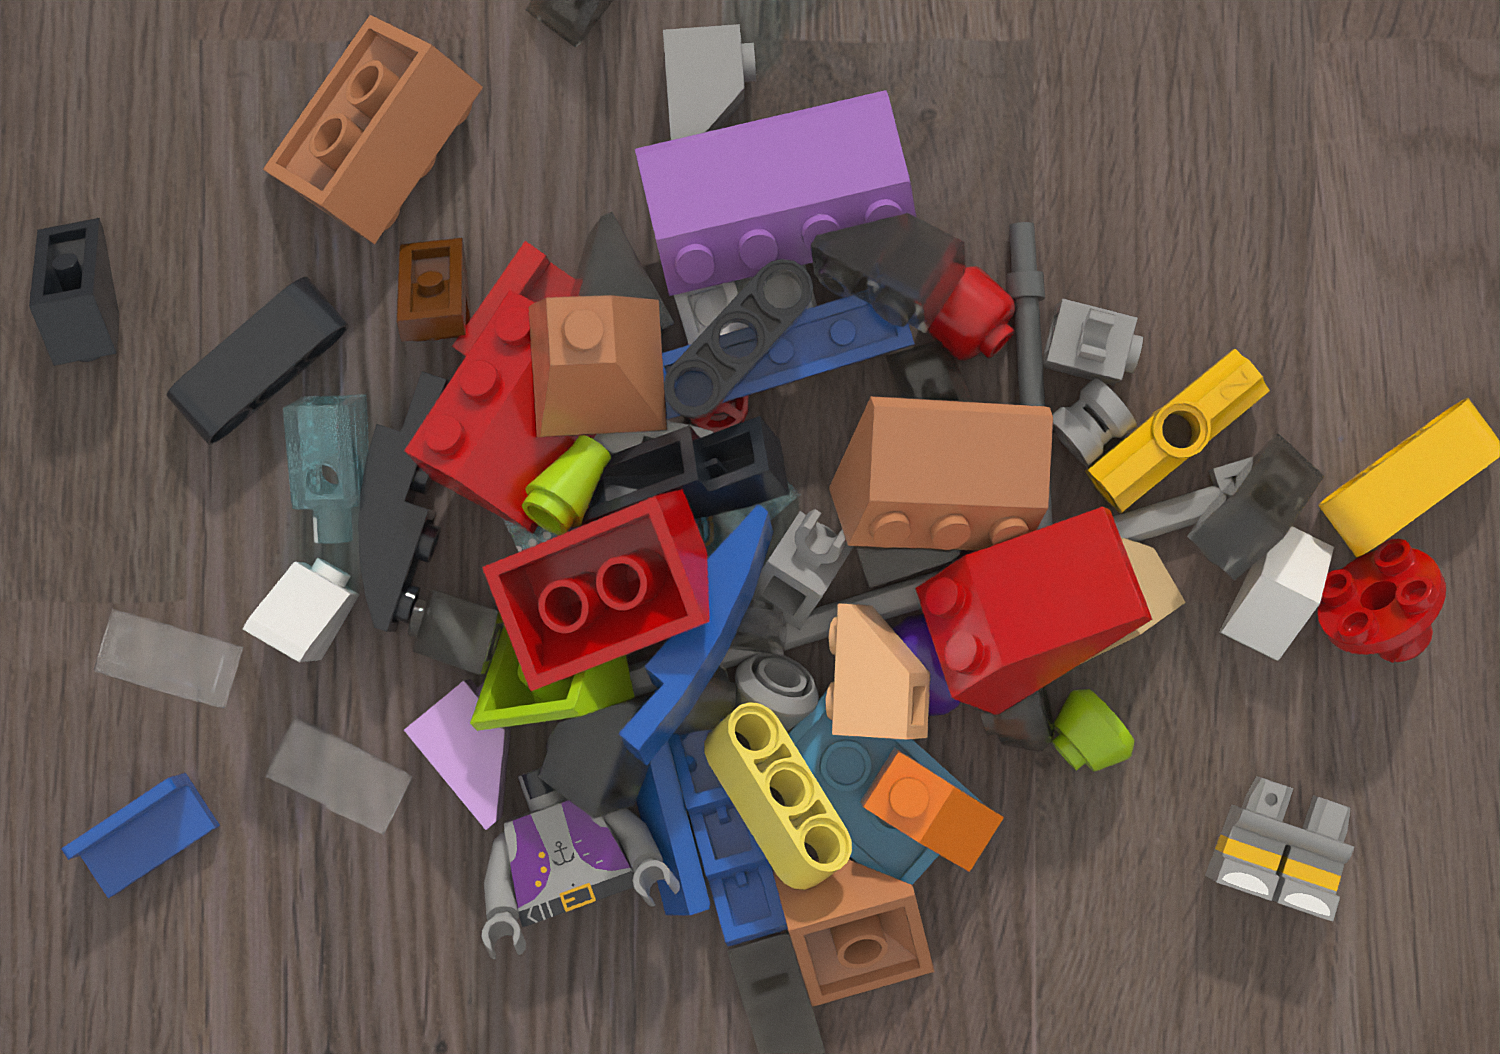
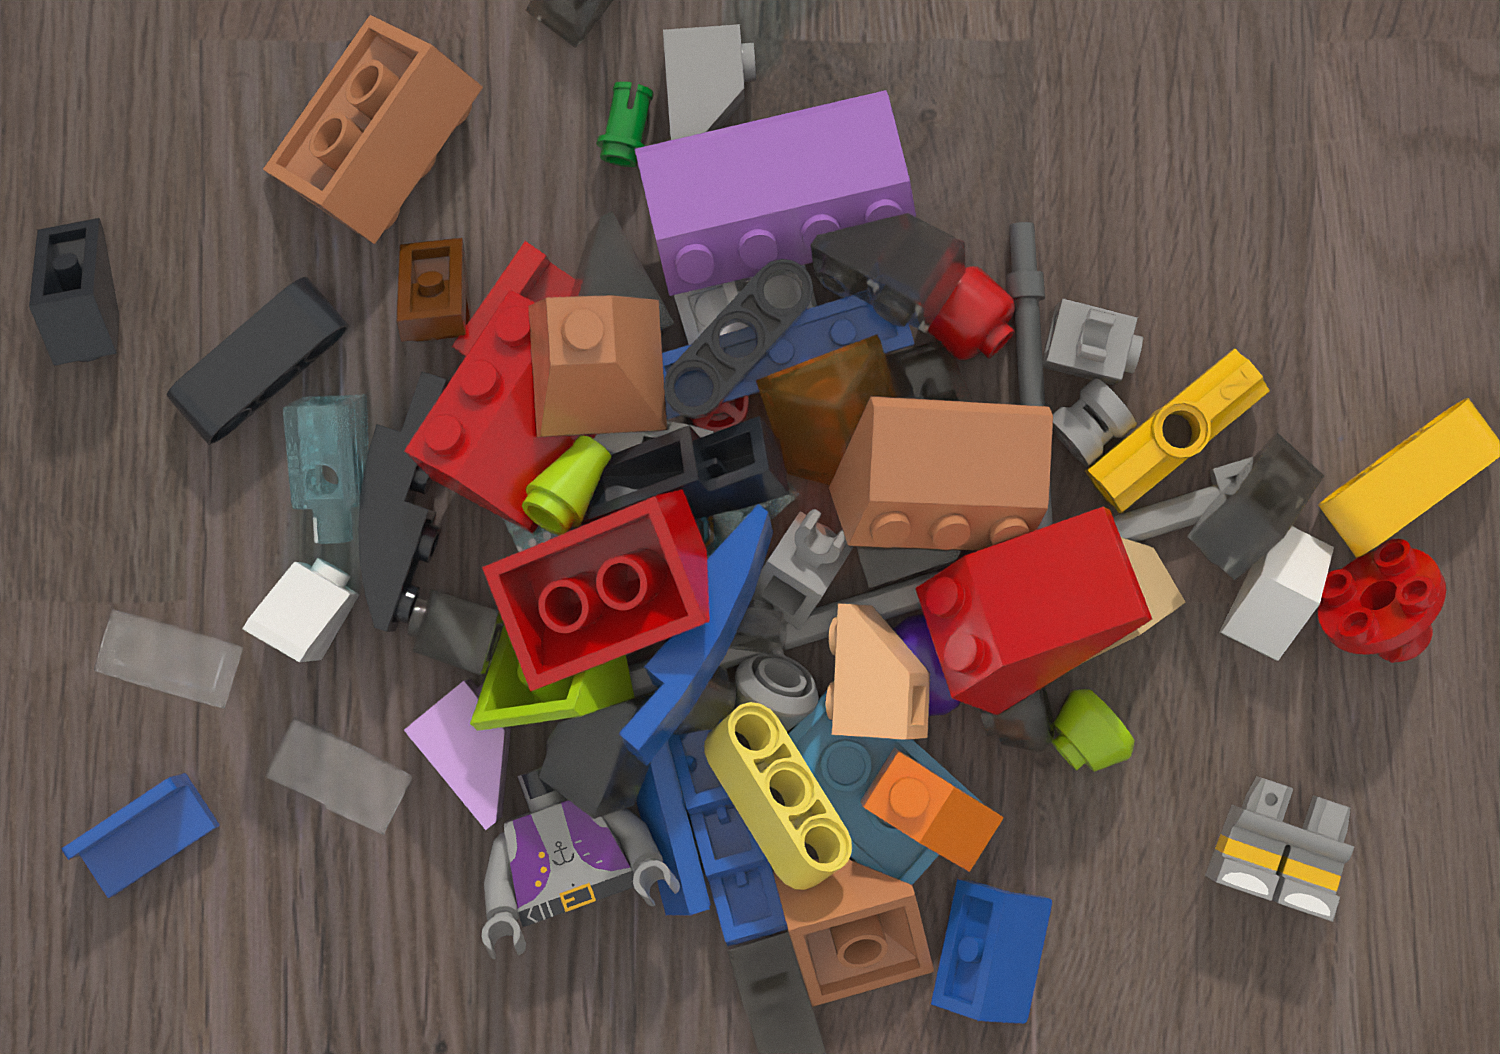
none -> green pin [596,81,654,167]
none -> clear orange slope [755,334,897,485]
none -> blue panel [931,879,1052,1024]

